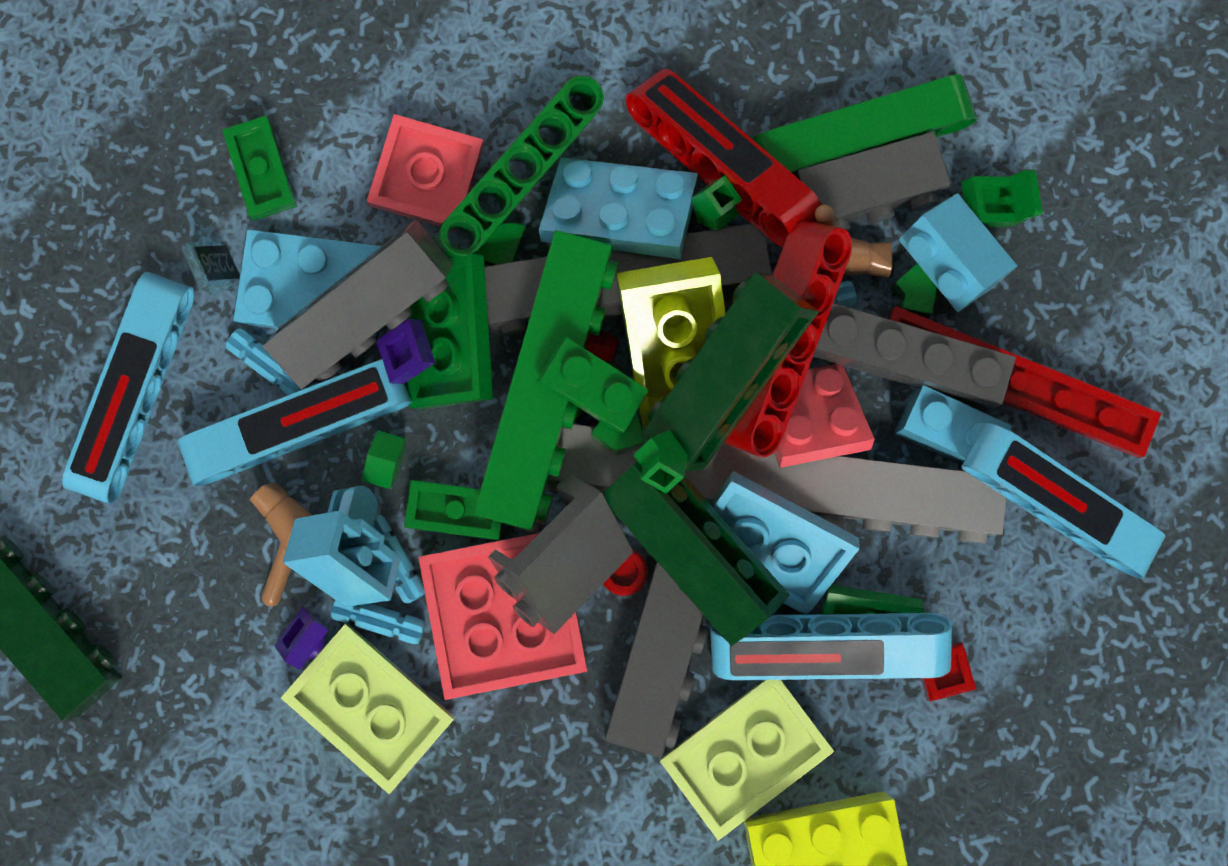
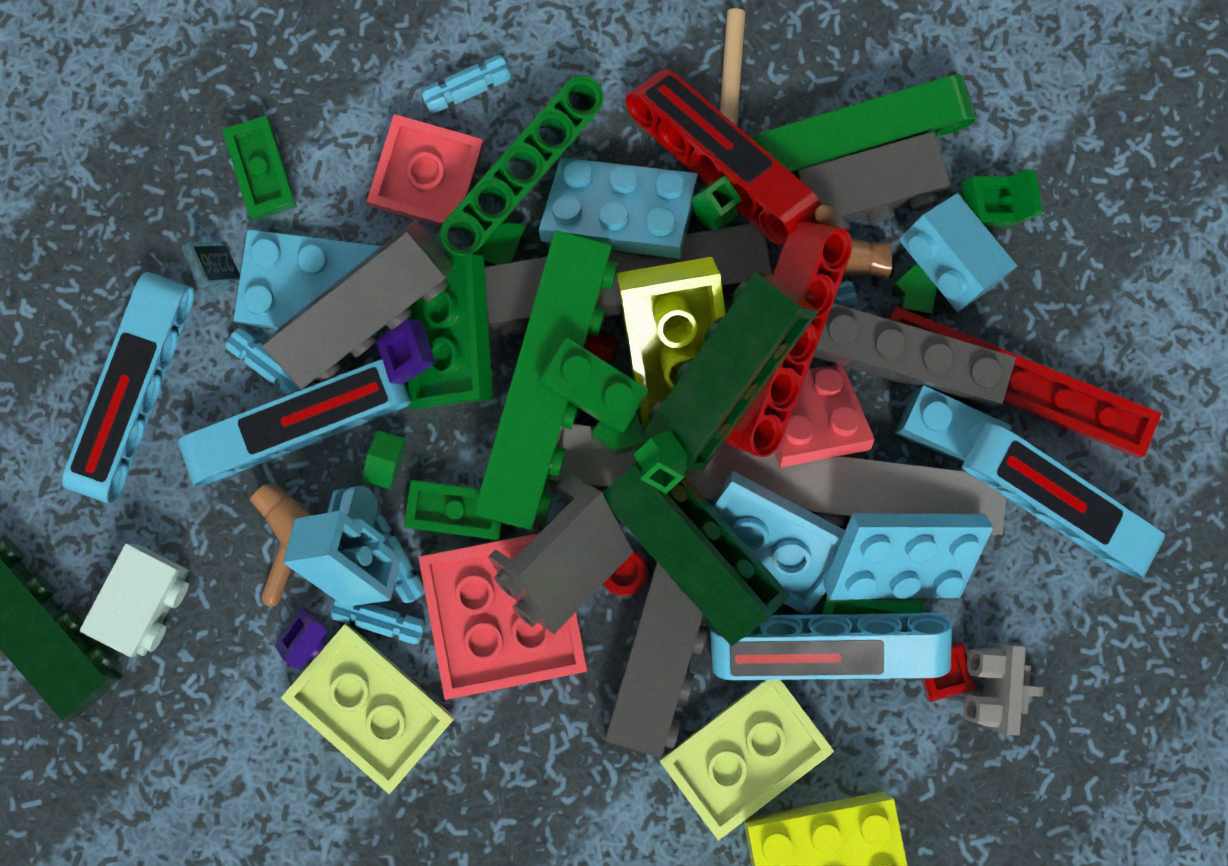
none -> light aqua brick [79,543,190,658]
none -> medium azure axle [421,55,511,113]
none -> tan bar [720,8,745,126]
none -> medium azure plate [824,513,994,600]
none -> light grey hips [963,641,1044,736]

